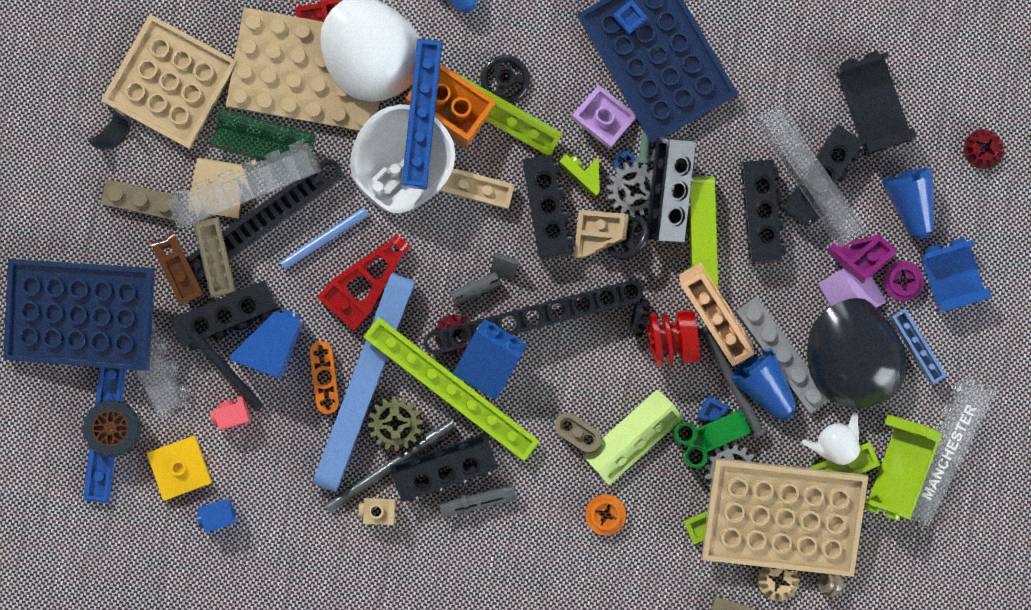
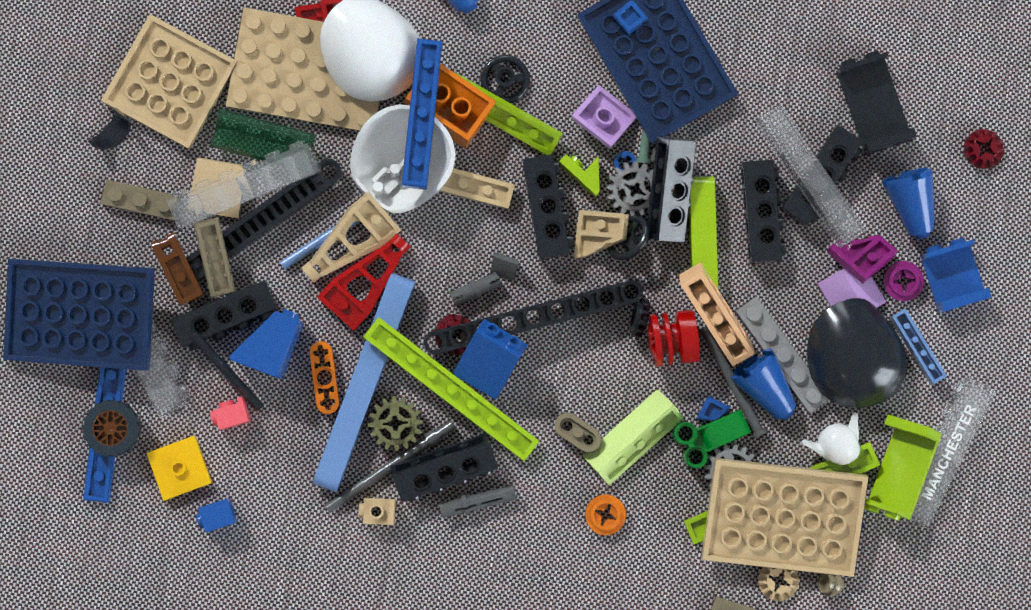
none -> tan plate [301,191,401,283]

